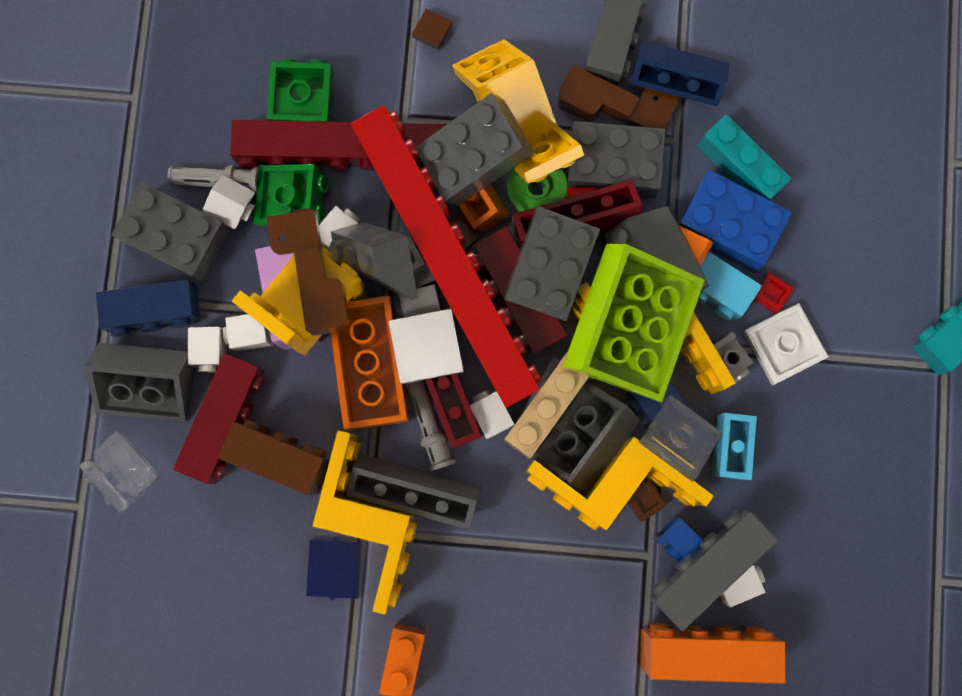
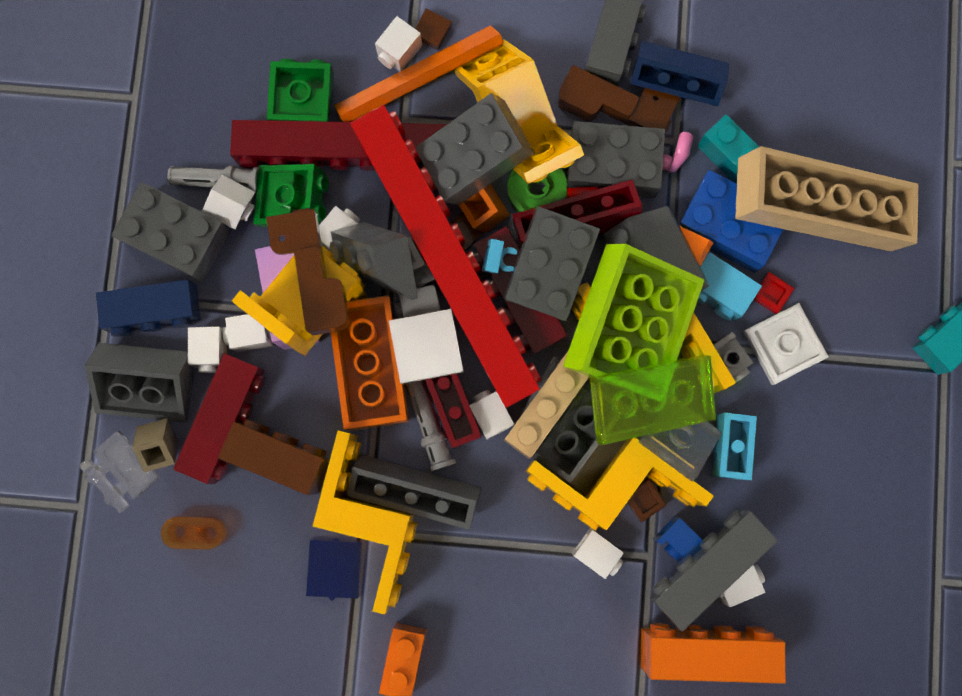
none -> dark tan brick [132,418,178,473]
none -> clear orange plate [161,516,227,550]
none -> orange tile [334,25,504,122]
none -> white brick [375,16,422,71]
none -> medium azure tile [482,239,517,274]
none -> white brick [571,528,624,579]
none -> clear neon green tile [590,355,716,445]
none -> bright pink arm [662,132,693,173]
none -> tan brick [735,146,918,252]

